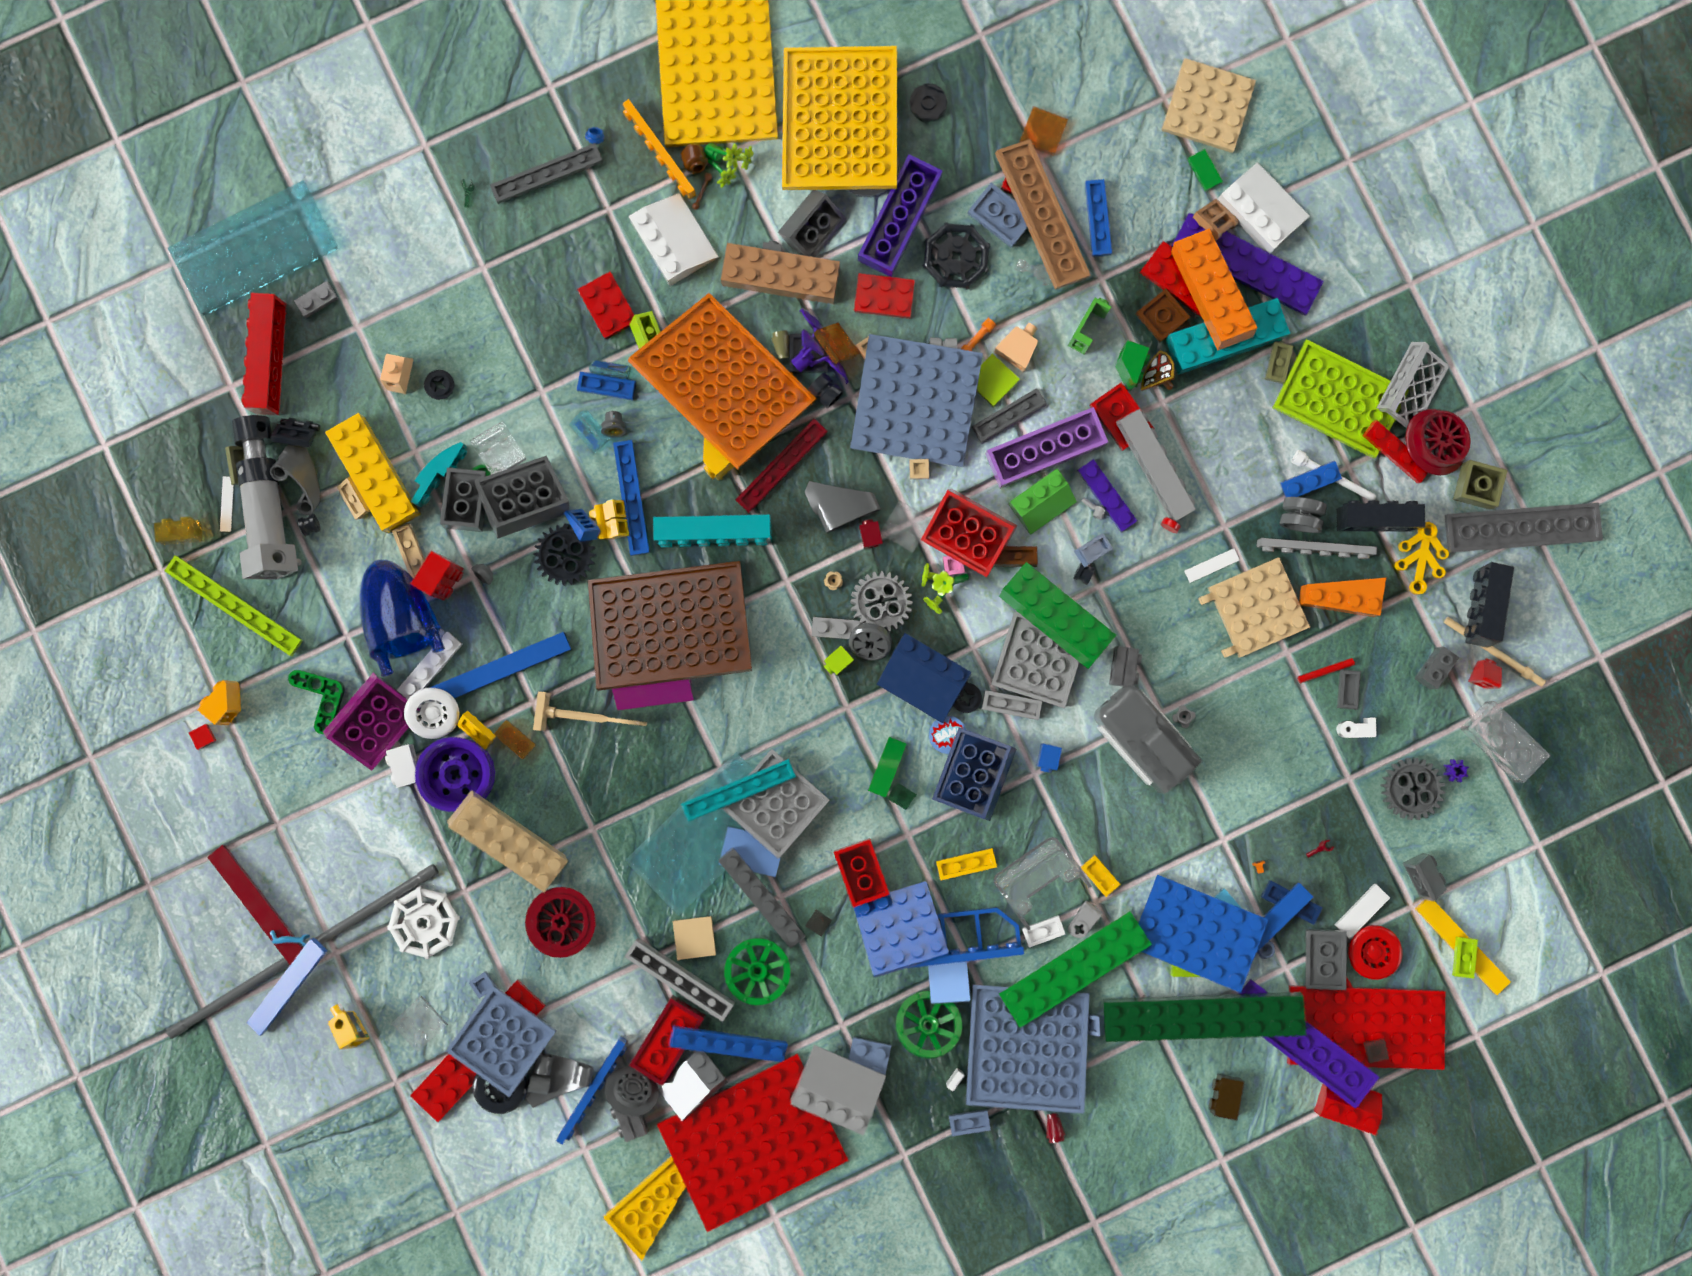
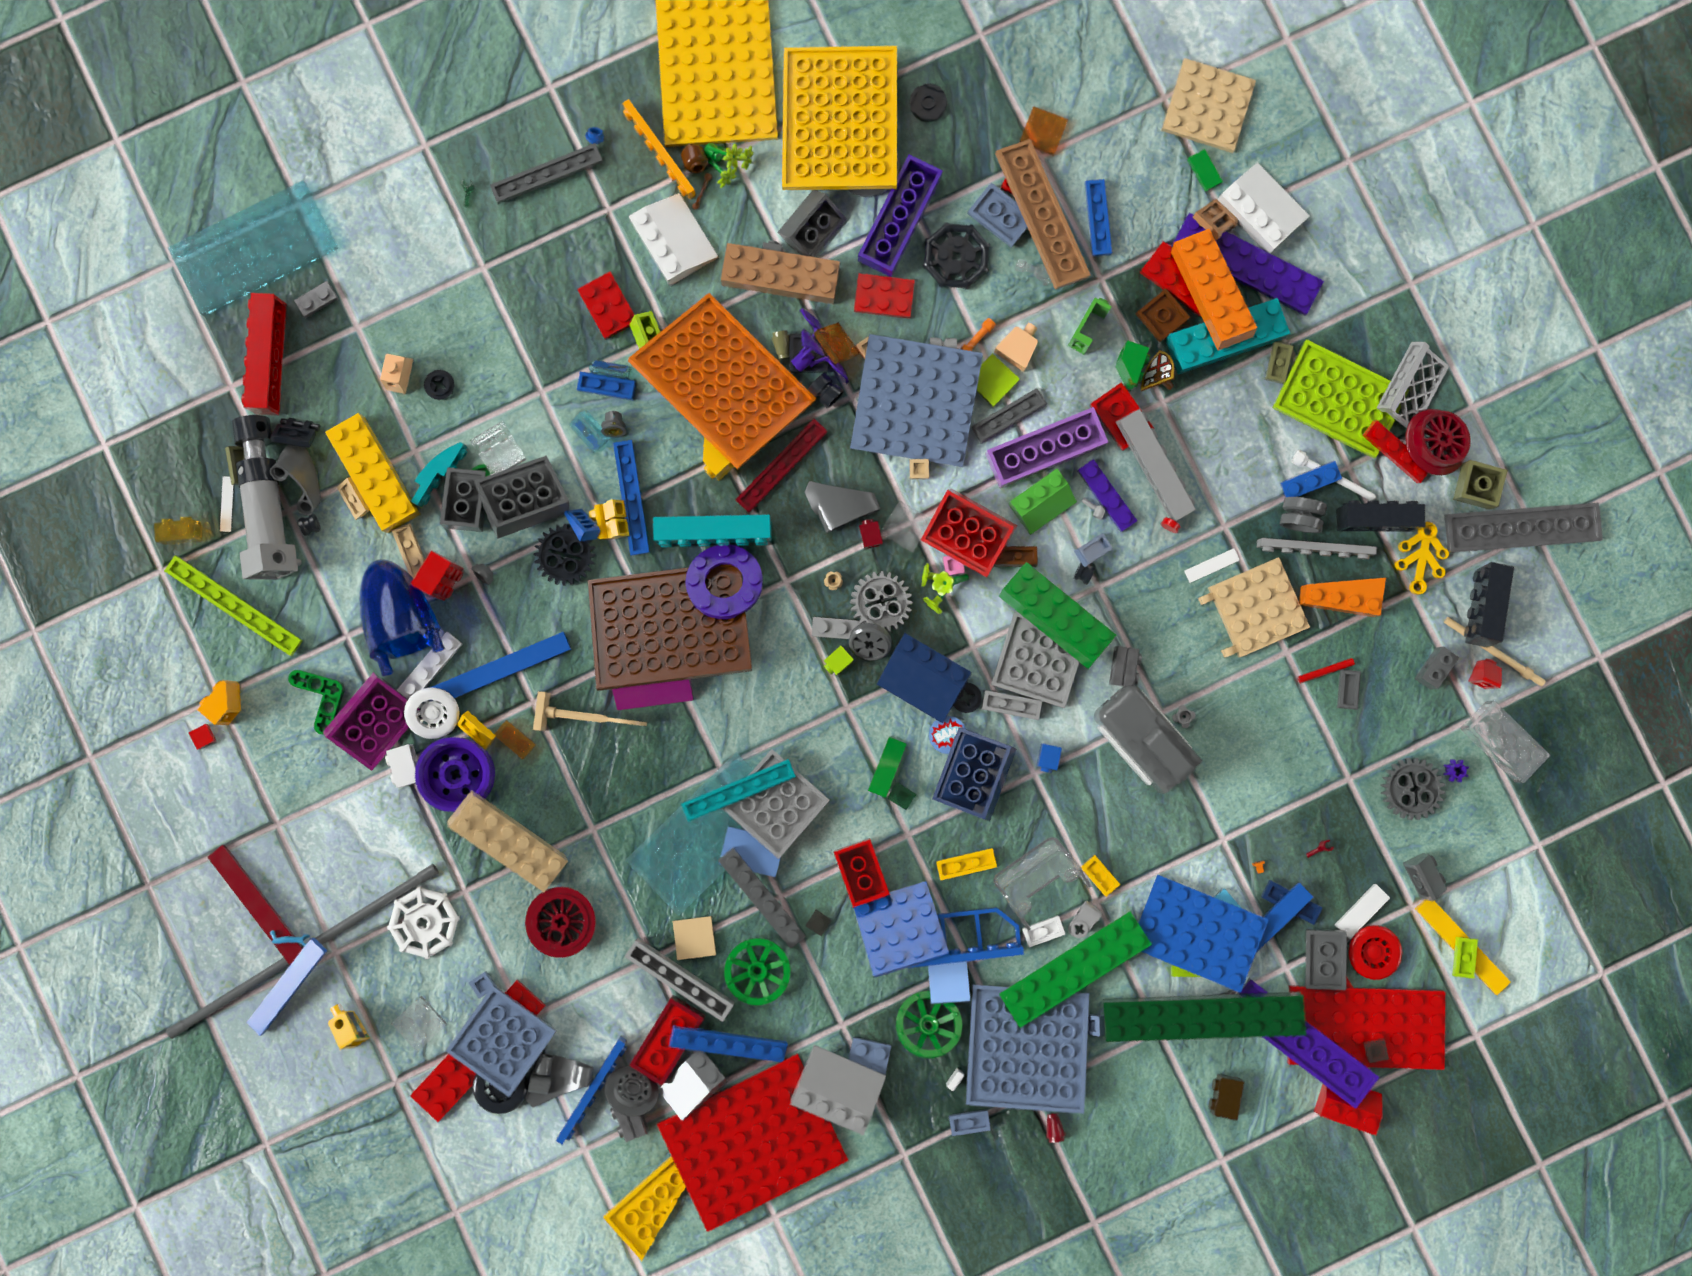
sand blue plate [1257,941,1275,959] -> none
white leg [1336,718,1376,738] -> none
none -> dark purple plate [686,545,763,619]

